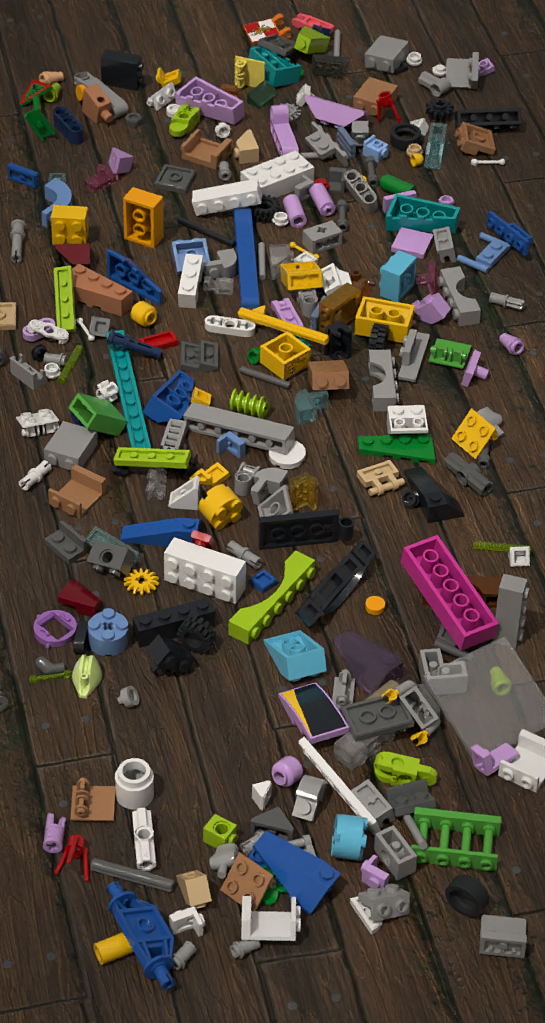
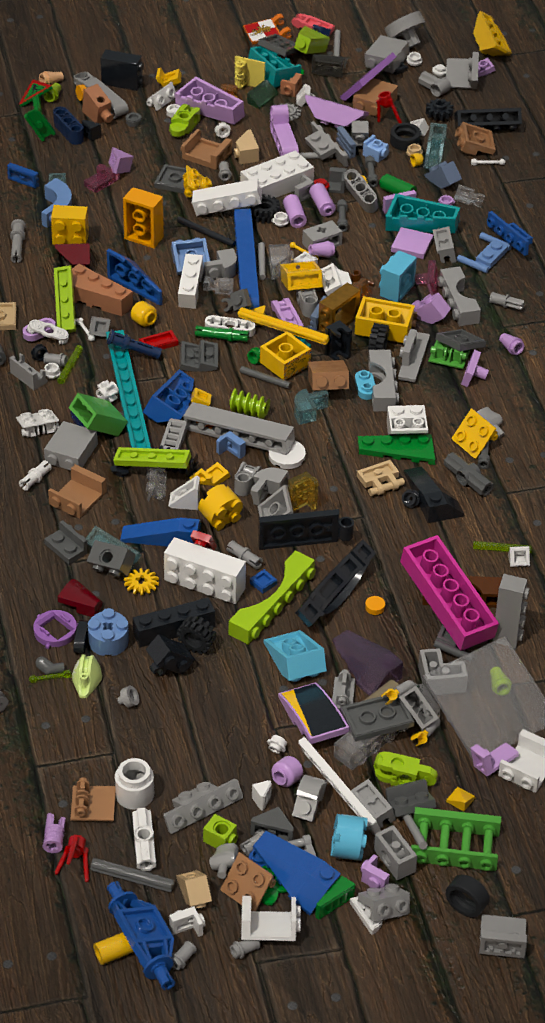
none -> black slope [82,120,101,141]
none -> light grey bracket [163,779,243,834]
none -> yellow hinge [183,165,212,197]
none -> green pin [195,325,249,342]
none -> dark grey plate [221,289,252,311]
none -> white plate [267,735,287,754]
none -> nougat bracket [280,73,302,97]
none -> lavender cone [308,241,335,258]
none -> green slope [315,876,356,920]
none -> medium lavender hinge [340,52,397,101]
none -> medium azure plate [355,370,375,400]
none -> light grey piece [384,11,426,48]
none -> sand blue slope [424,161,462,189]
none -> dark grey tile [436,329,486,351]
none -> yellow slope [446,787,476,811]
none -> clear plate [454,184,485,207]
none -> yellow wedge [473,11,512,56]

